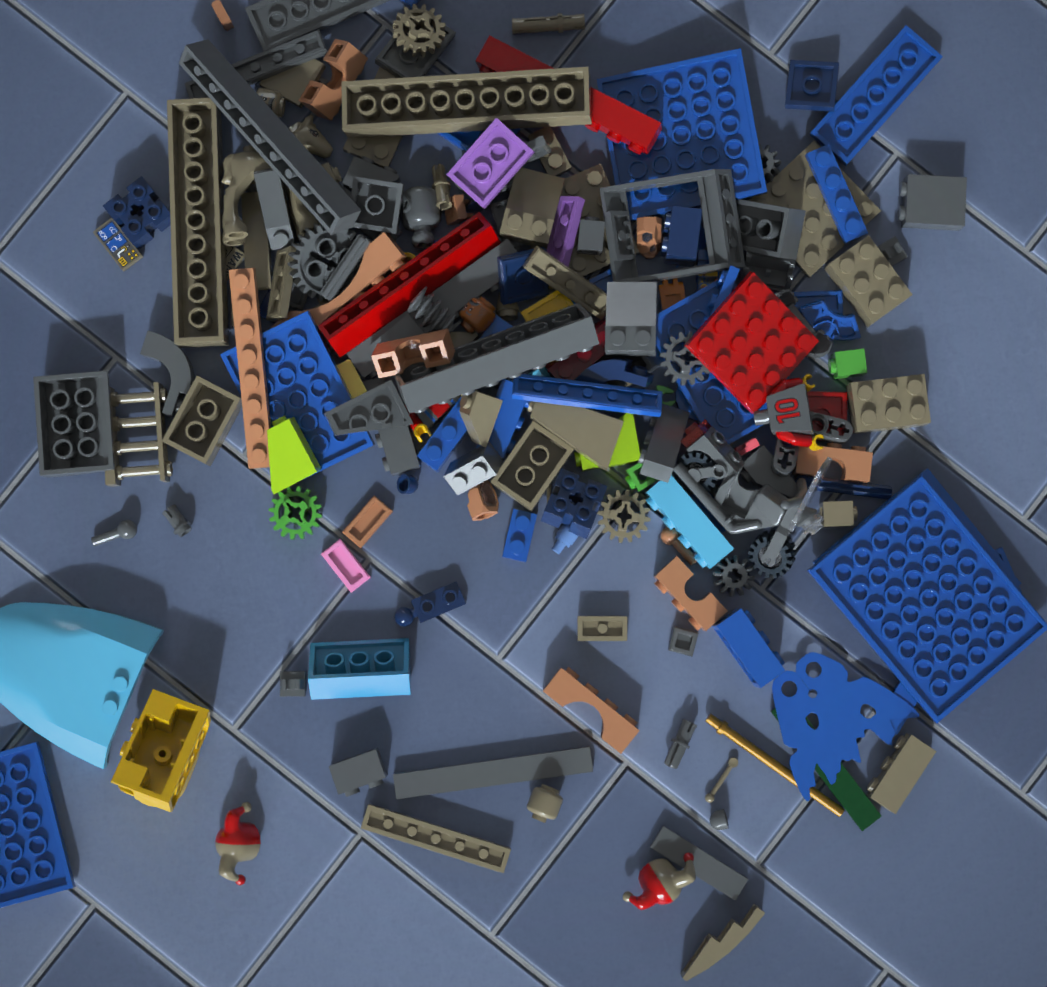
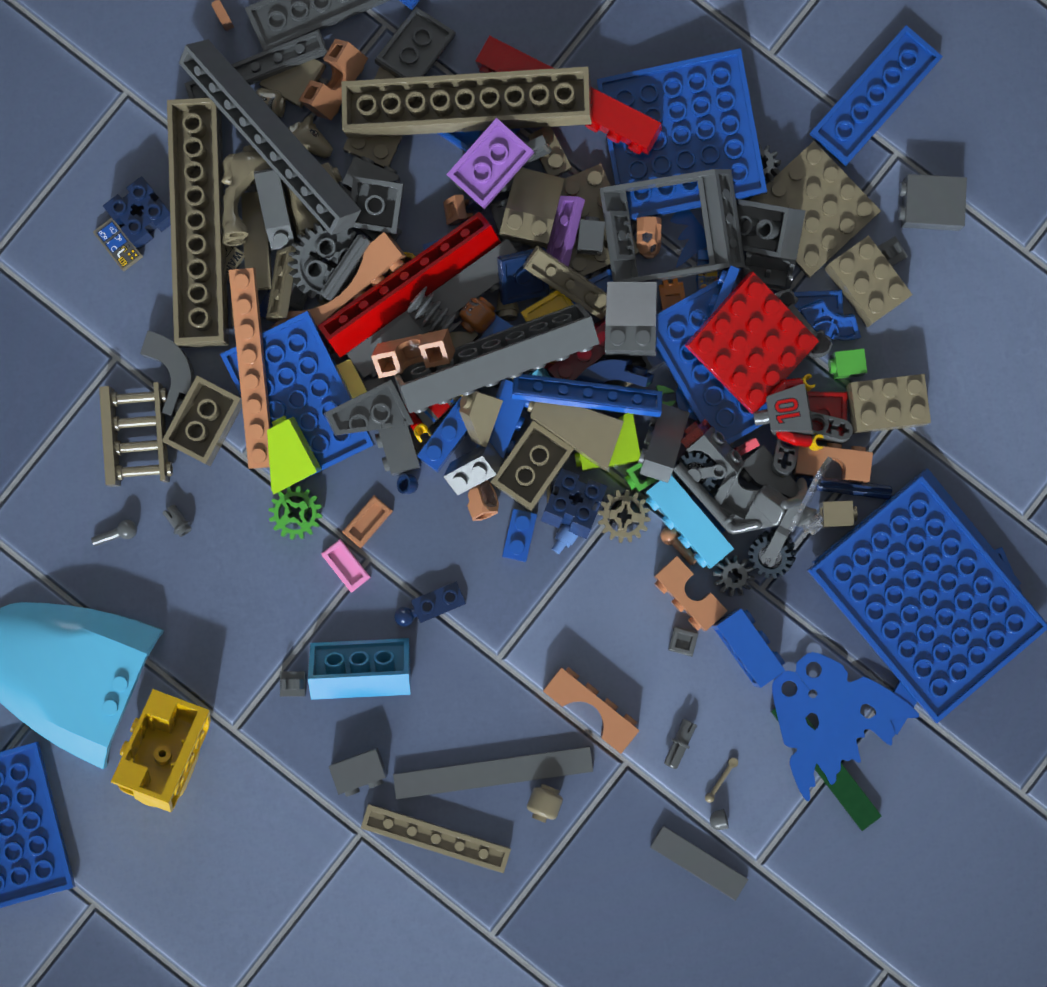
dark grey slope [33,371,115,478] -> none
piece [215,802,261,885] -> none
dark tan gear [392,4,446,57] -> none
dark grey piece [401,186,442,249] -> none
dark tan axle [431,164,452,211] -> none
dark tan pin [512,13,585,34] -> none
dark tan plate [577,616,627,641] -> none
piece [622,852,696,910] -> none
dark grey gear [659,331,710,386] -> none
dark blue brick [661,206,702,267] -> none
dark tan slope [680,904,765,981] -> none
pearl gold bar [705,714,845,817] -> none
dark blue plate [785,60,839,112] -> none
blue plate [805,144,868,244] -> none
dark tan brick [866,733,937,814] -> none

